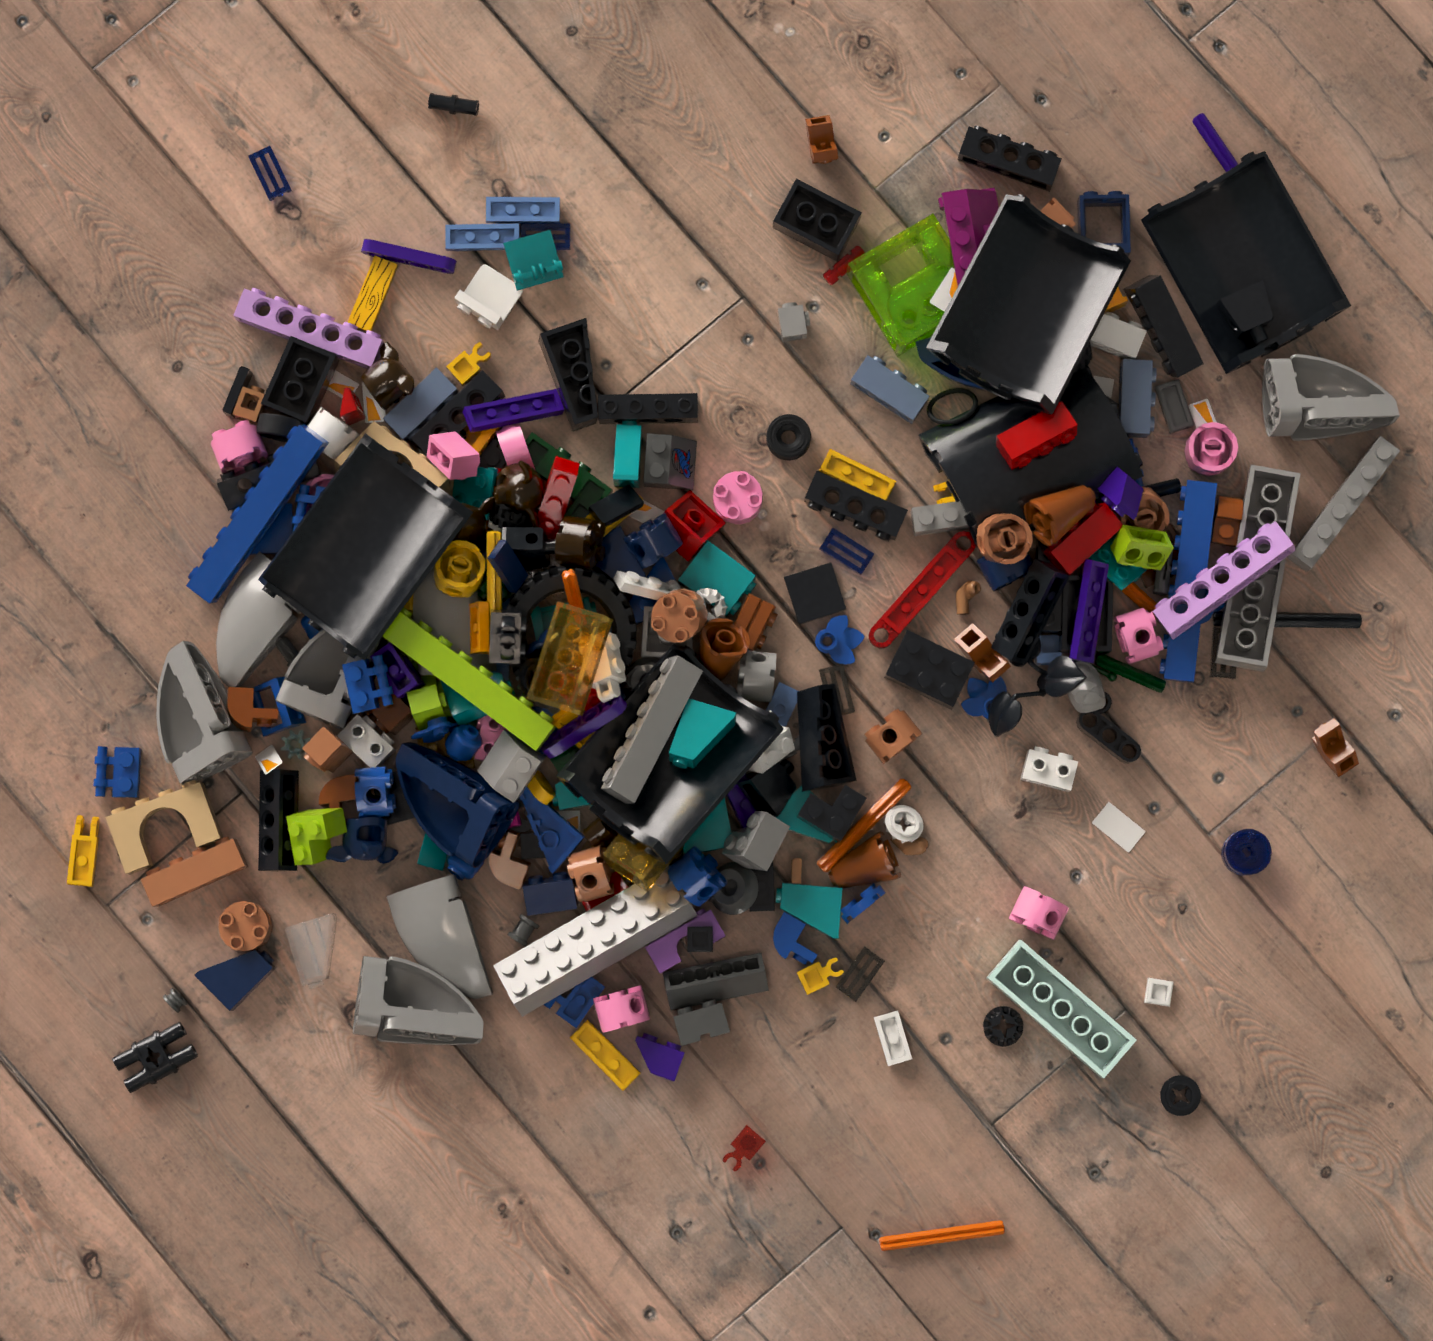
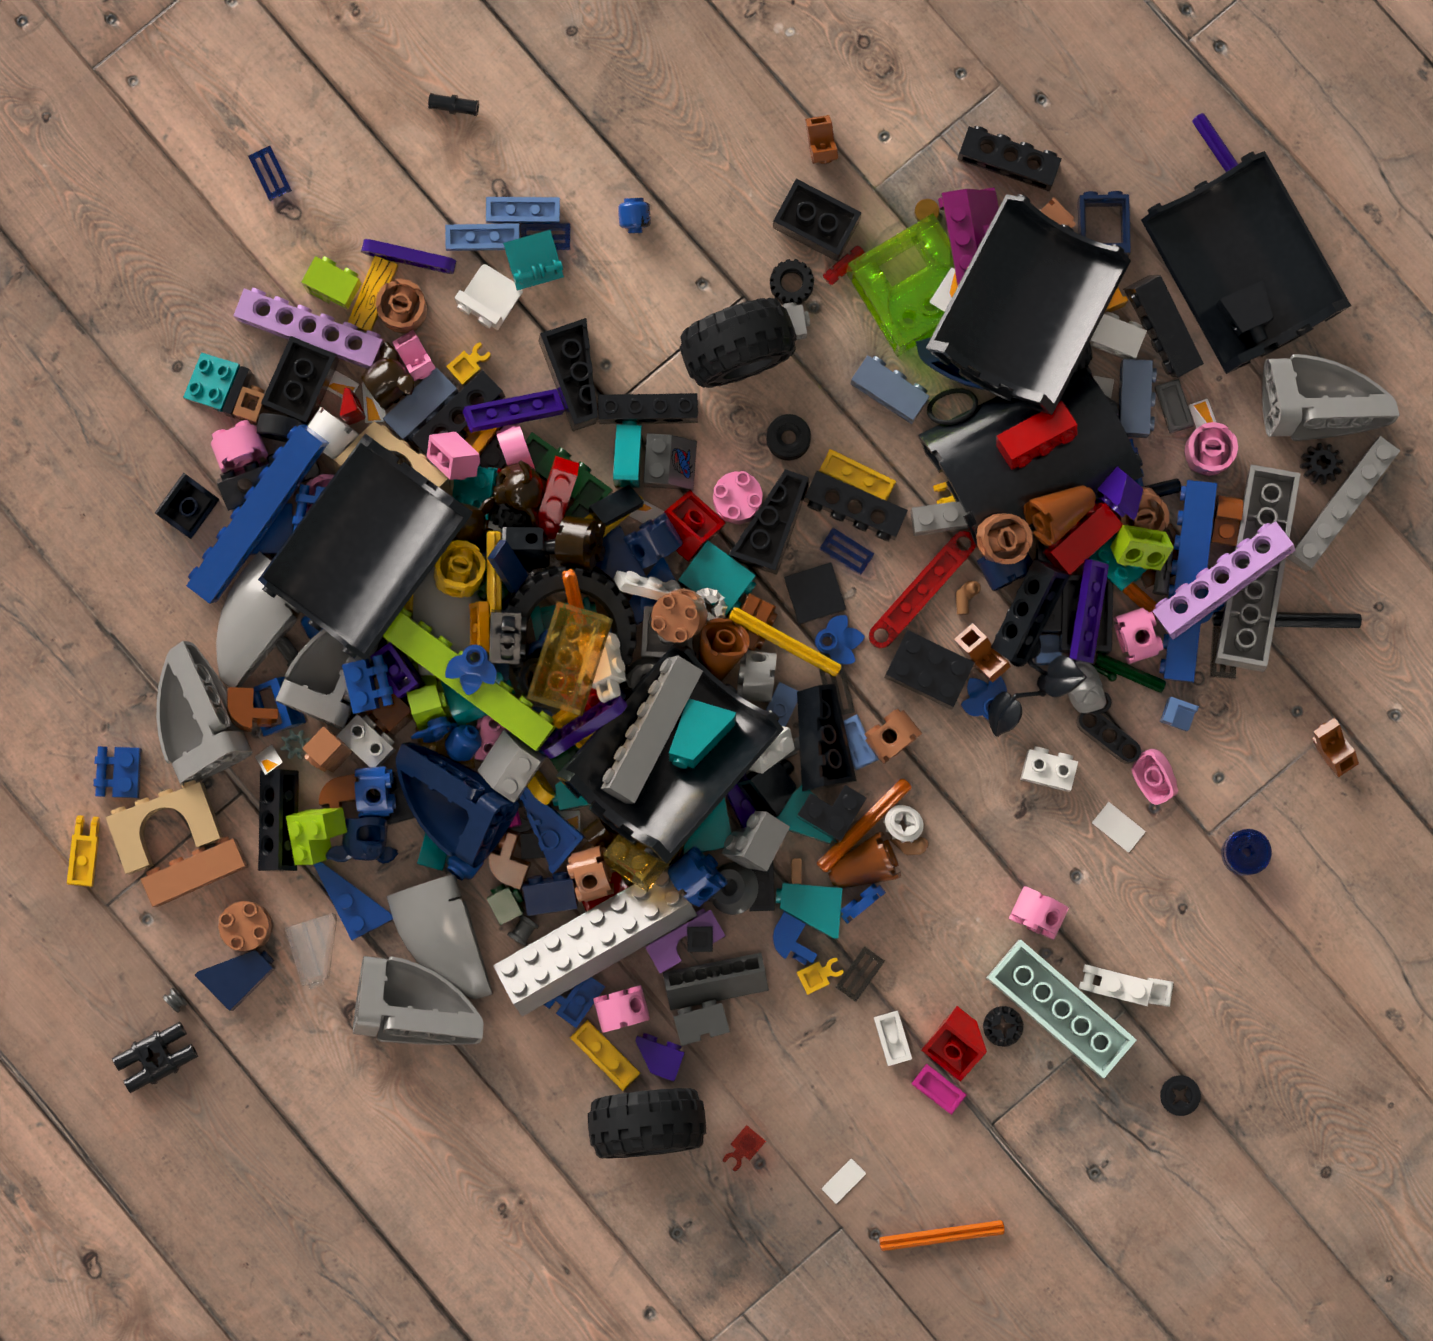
none -> black slope [155,472,220,539]
none -> teal hinge [183,352,240,412]
none -> lime brick [301,256,362,310]
none -> blue wing [314,862,393,941]
none -> nougat brick [375,279,428,333]
none -> bright pink brick [392,330,436,381]
none -> blue plate [445,645,497,695]
none -> brick [486,883,525,925]
none -> black tyre [588,1088,707,1159]
none -> blue head [618,198,651,233]
none -> black tyre [680,298,797,388]
none -> black wedge [728,469,810,575]
none -> yellow axle [729,608,841,676]
none -> black tyre [770,259,814,305]
none -> white sticker [822,1159,866,1204]
none -> medium blue plate [843,714,879,770]
none -> dark pink tile [911,1064,966,1115]
none -> pearl gold tile [914,199,939,225]
none -> red slope [921,1006,987,1082]
none -> white plate [1079,964,1154,1007]
none -> bright pink piece [1131,749,1178,805]
none -> medium blue panel [1160,697,1199,731]
none -> black gear [1300,443,1343,485]

